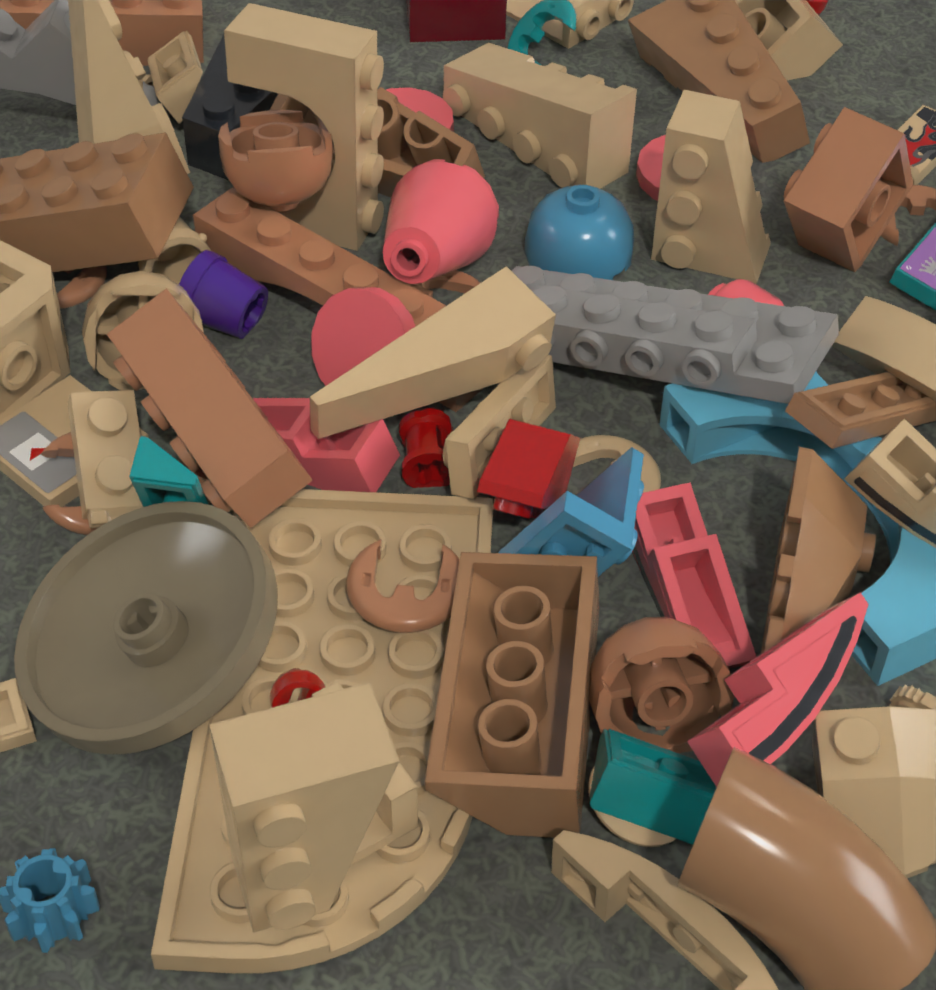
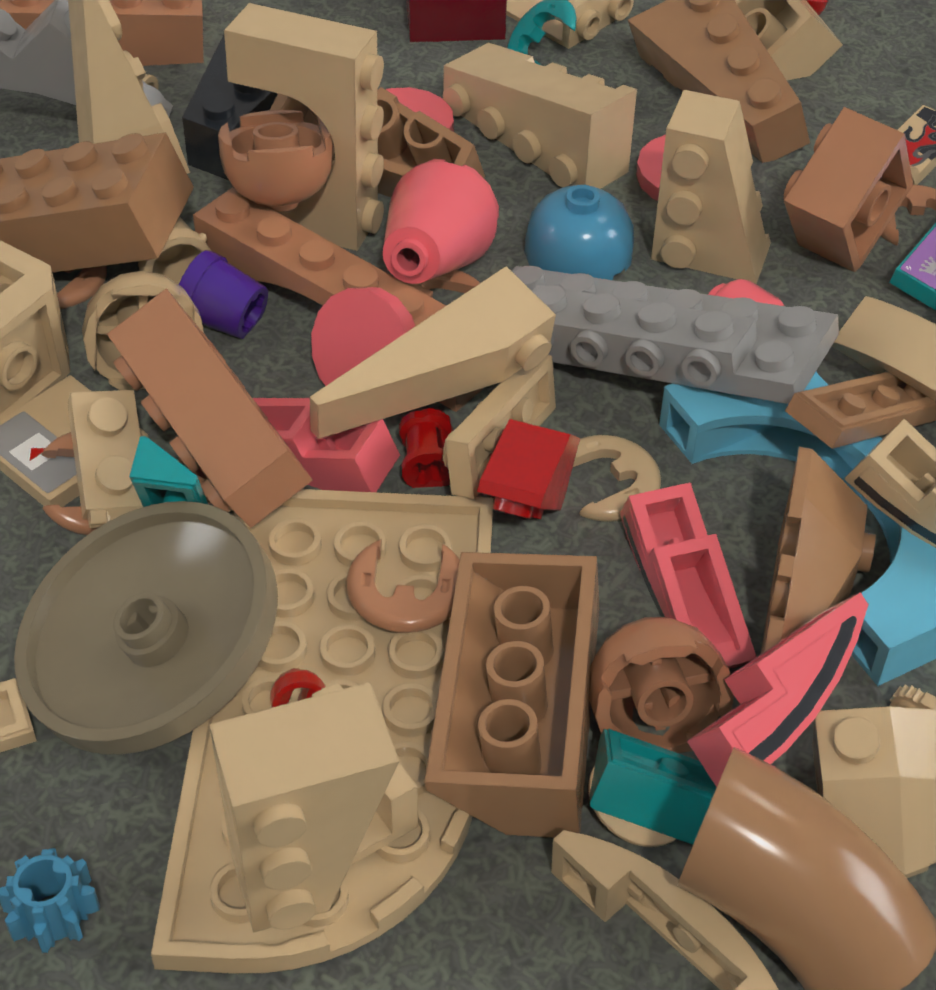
tan slope [147,31,203,124] -> none
dark azure bracket [498,447,644,576] -> none

